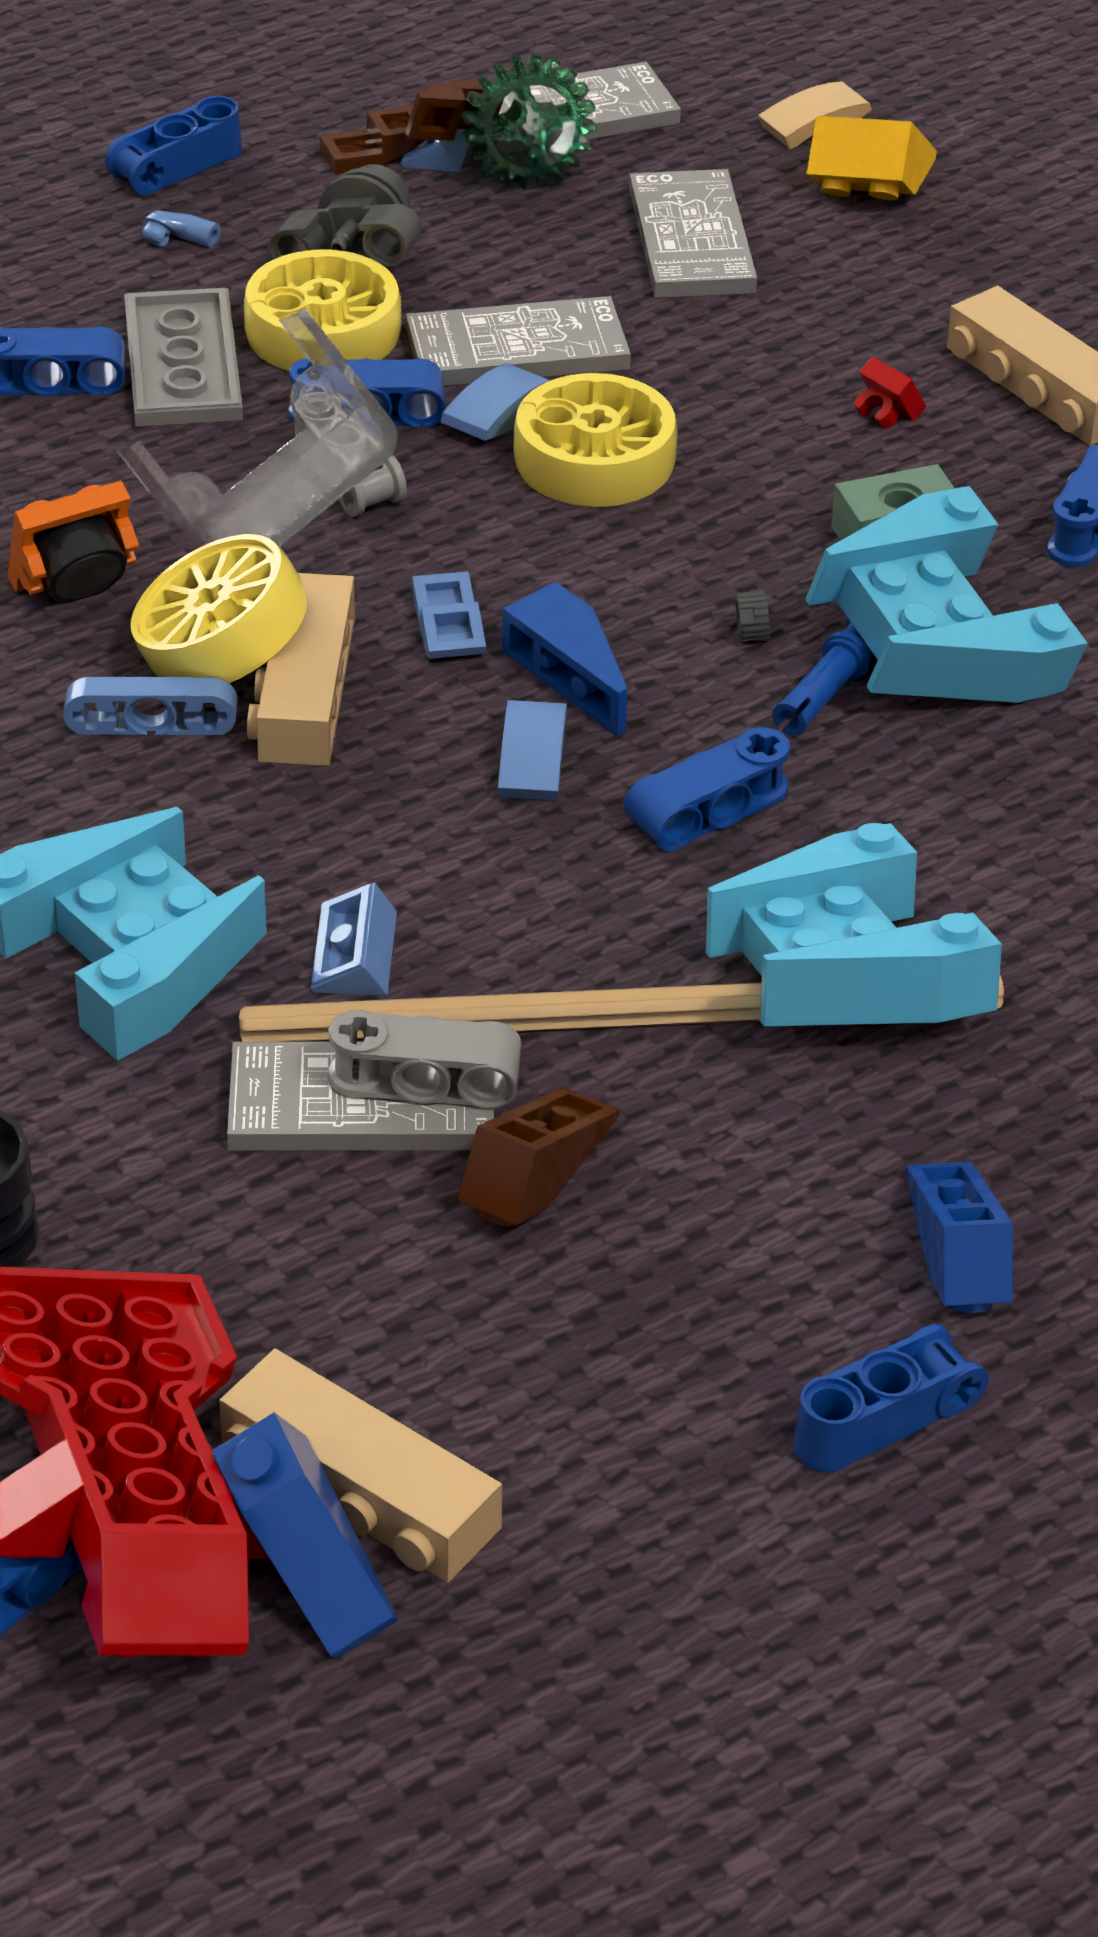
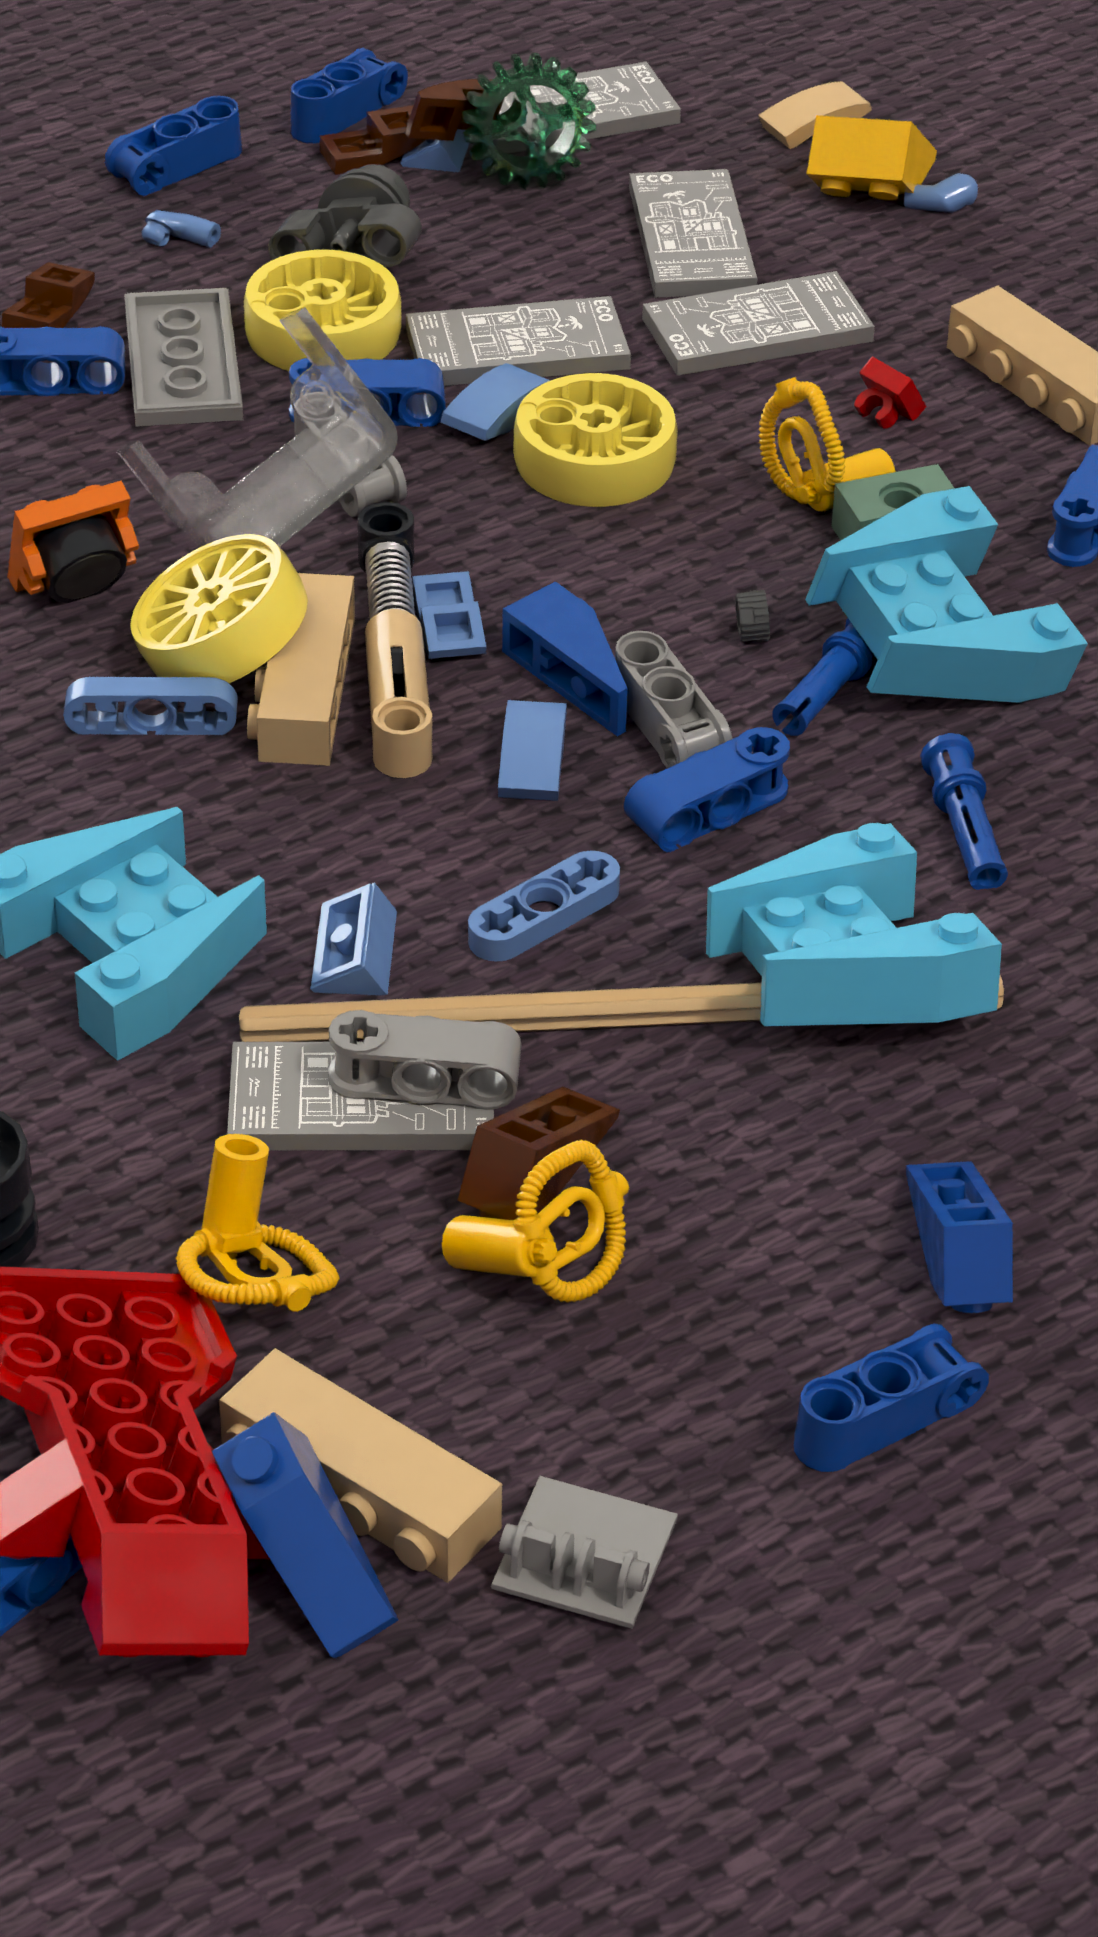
none -> reddish brown slope [2,262,95,328]
none -> yellow piece [176,1134,340,1312]
none -> blue piece [291,48,408,143]
none -> piece [357,502,432,778]
none -> yellow piece [442,1140,629,1303]
none -> medium blue beam [468,851,620,961]
none -> light grey hinge [491,1476,678,1629]
none -> light grey piece [615,631,732,768]
none -> light grey tile [642,271,875,376]
none -> yellow piece [758,377,895,512]
none -> medium blue arm [904,173,978,213]
none -> blue pin [920,733,1008,890]

